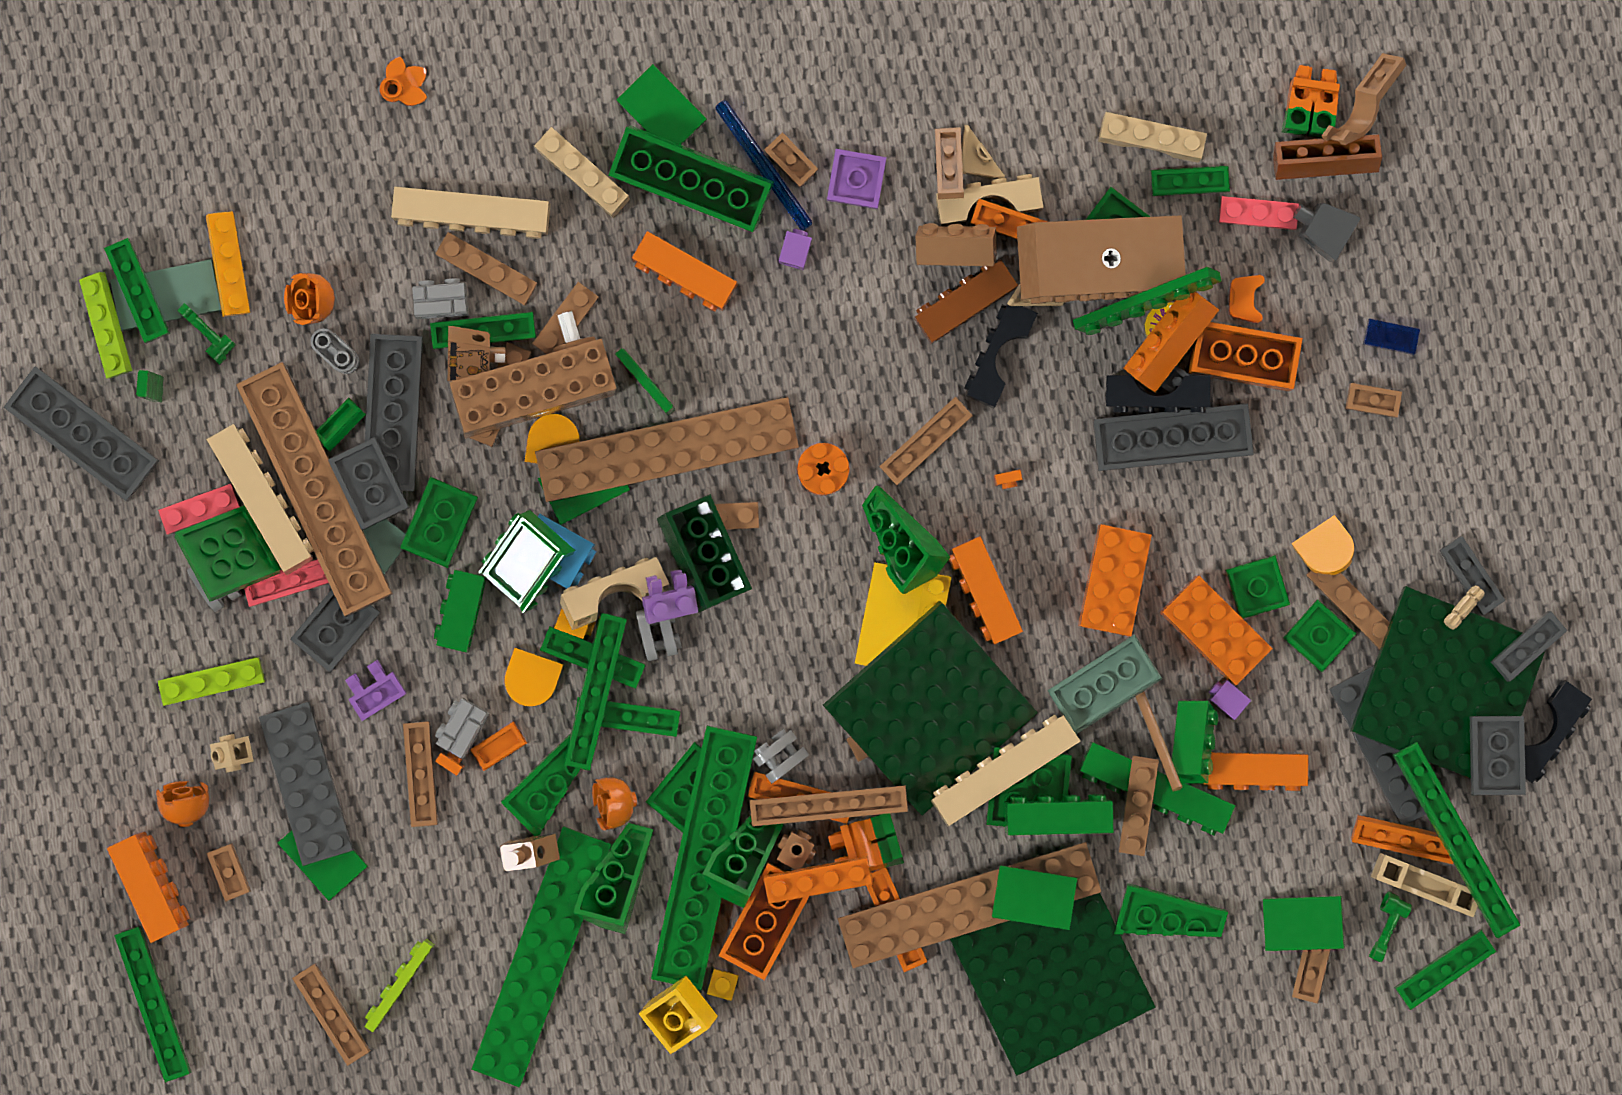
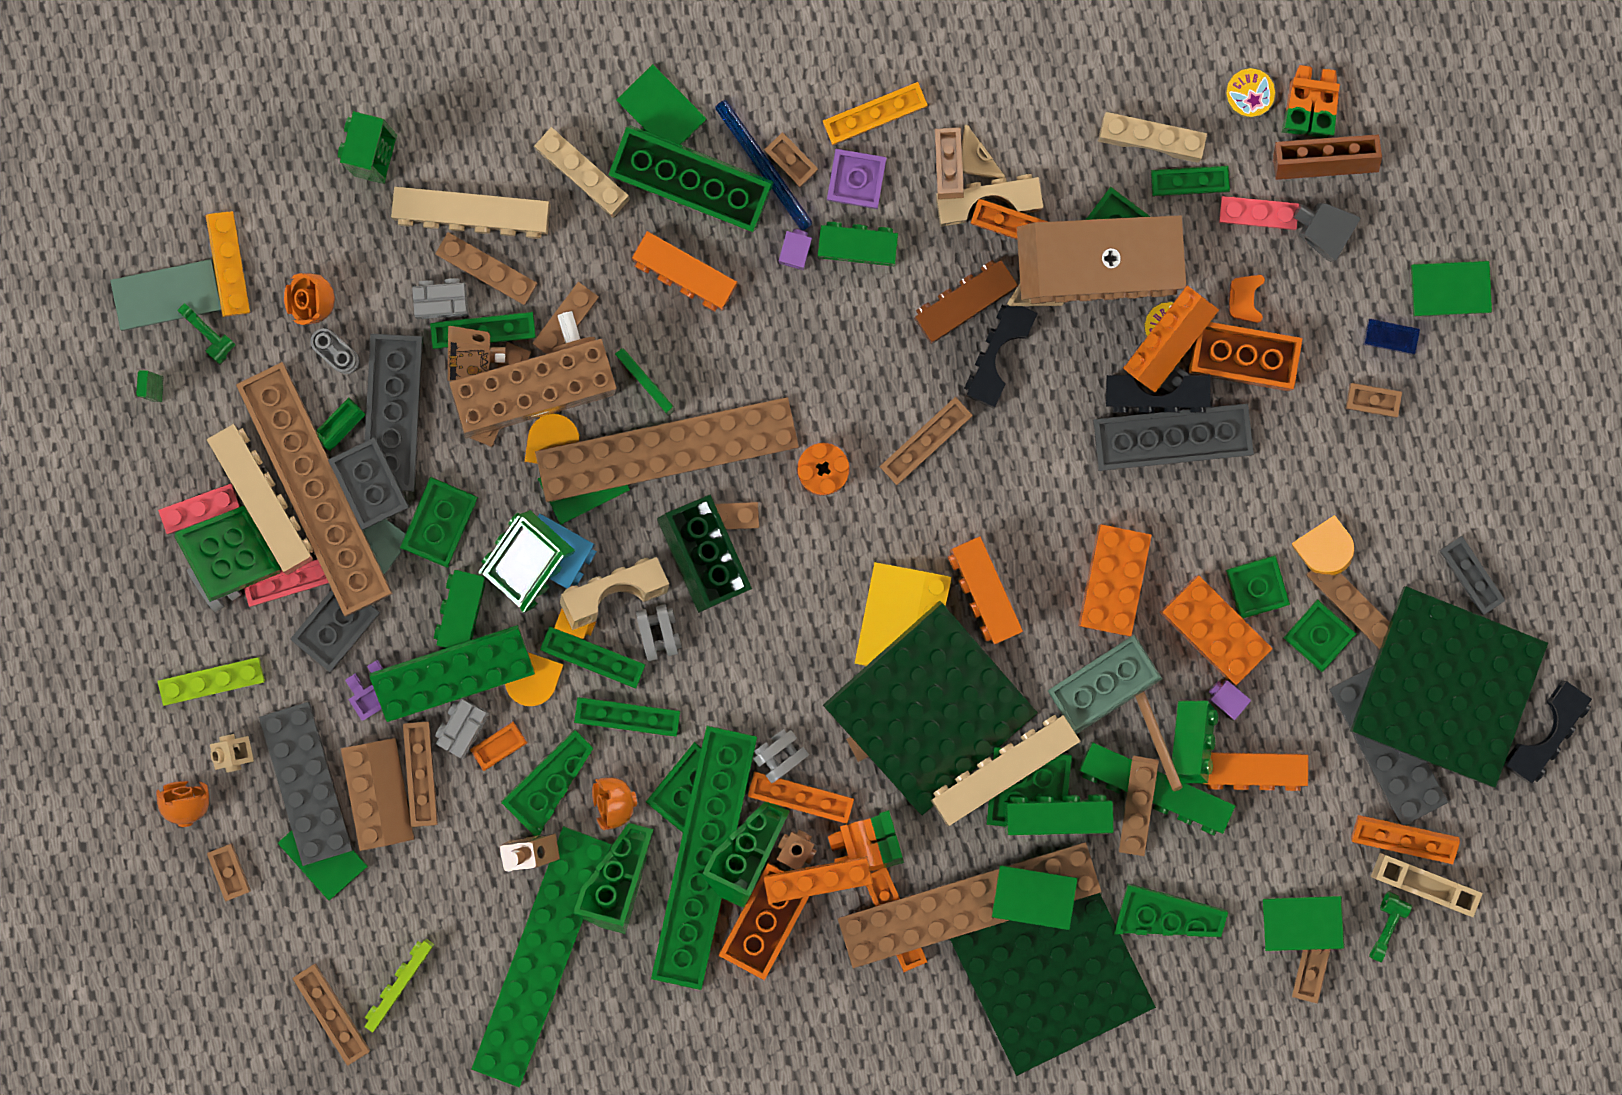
dark grey plate [4,366,159,501] -> none
lime plate [79,272,132,379] -> none
green plate [104,238,170,344] -> none
orange brick [107,831,190,943] -> none
green plate [114,926,192,1083] -> none
orange plate [380,57,427,106] -> none
orange plate [435,752,465,776] -> none
green plate [564,613,627,771] -> none
yellow brick [639,976,718,1055] -> none
medium lavender plate [642,570,698,624] -> none
yellow plate [707,968,739,1001] -> none
medium nougat plate [750,786,908,826] -> none
green wedge [862,486,950,594] -> none
medium nougat brick [915,223,997,266] -> none
orange plate [994,470,1022,490] -> none
green plate [1073,267,1222,335] -> none
medium nougat piece [1322,53,1406,145] -> none
green tile [1393,742,1521,938] -> none
green plate [1394,929,1496,1010] -> none
tan axle [1444,585,1485,630] -> none
dark grey plate [1470,716,1526,795] -> none
dark grey plate [1491,611,1567,682] -> none
none -> green brick [338,111,397,184]
none -> medium nougat slope [341,738,414,851]
none -> green plate [369,625,535,722]
none -> green brick [818,222,898,267]
none -> light orange plate [823,82,928,146]
none -> tile [1224,67,1277,119]
none -> green tile [1411,261,1492,317]

